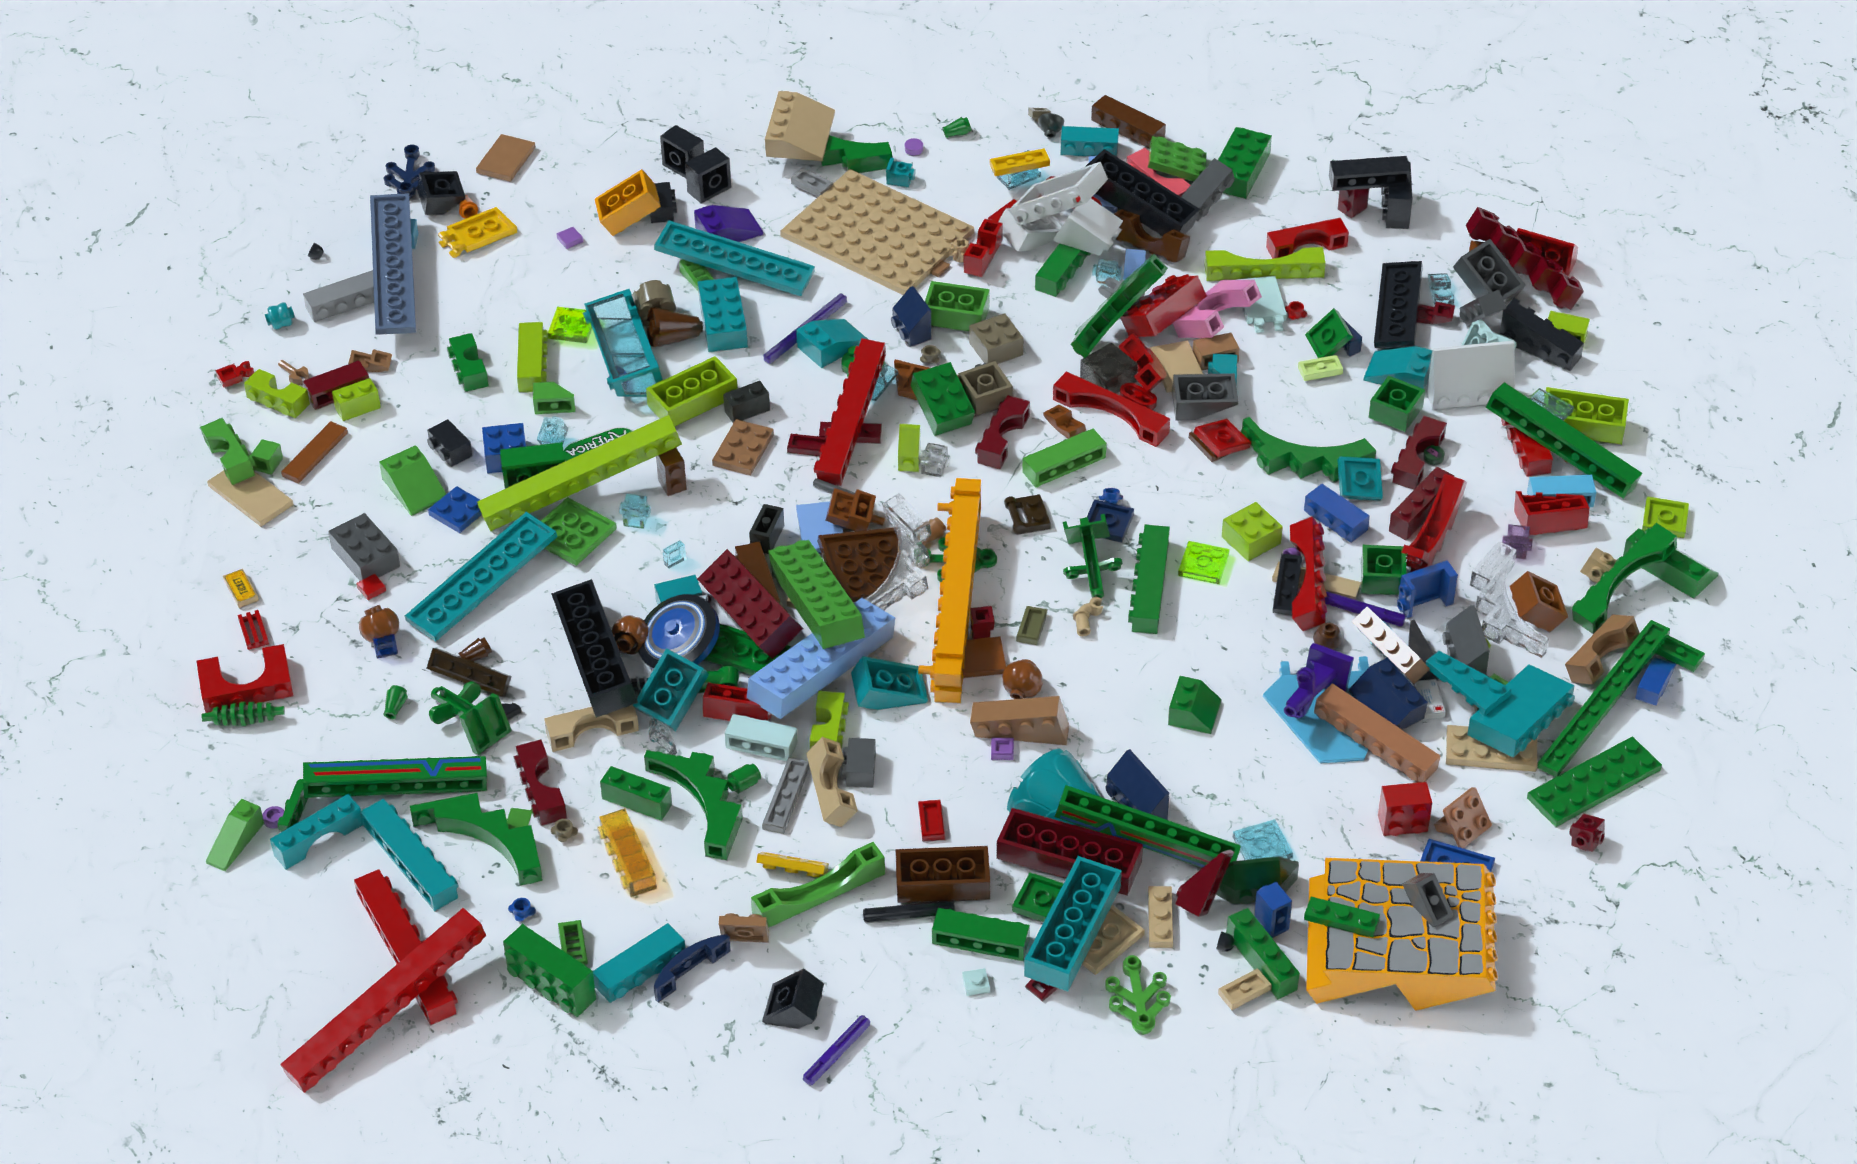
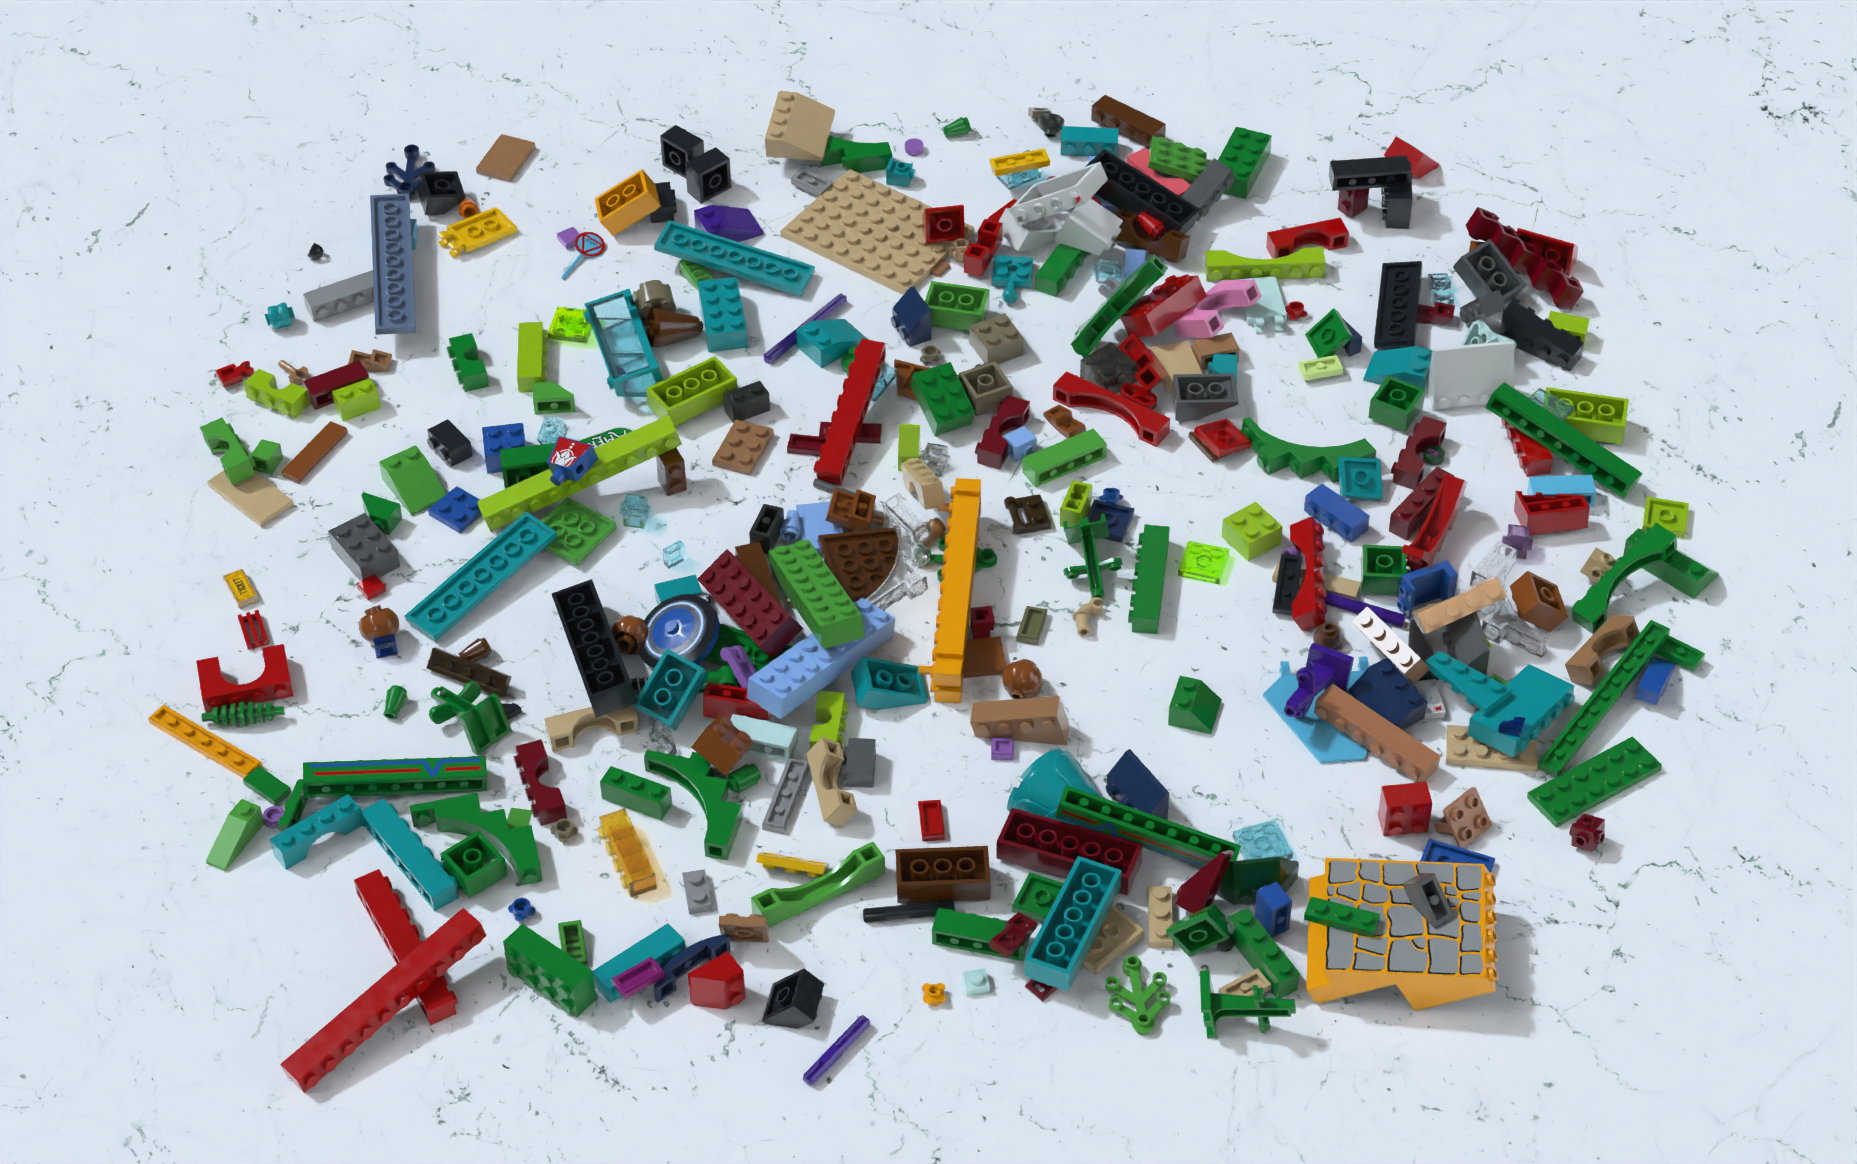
none -> light orange tile [148,704,263,779]
none -> green tile [243,766,291,806]
none -> green slope [361,492,402,535]
none -> green brick [440,830,507,898]
none -> torso [547,436,598,486]
none -> piece [561,232,605,279]
none -> magenta tile [611,957,665,1000]
none -> light grey plate [682,869,712,914]
none -> red slope [687,951,746,1010]
none -> dark orange brick [691,714,754,776]
none -> medium lavender plate [720,645,756,689]
none -> light blue cone [780,510,801,542]
none -> tan arch [901,458,946,510]
none -> red slope [922,205,965,244]
none -> light orange plate [922,983,946,1006]
none -> dark red slope [989,912,1038,958]
none -> teal plate [992,255,1034,304]
none -> light blue brick [1004,426,1037,462]
none -> lime brick [1060,480,1093,527]
none -> red cone [1137,211,1166,239]
none -> green slope [1166,904,1230,956]
none -> green piece [1200,970,1296,1038]
none -> red slope [1383,136,1440,179]
none -> light nougat arch [1411,577,1507,634]
none -> clear blue tile [1498,717,1525,737]

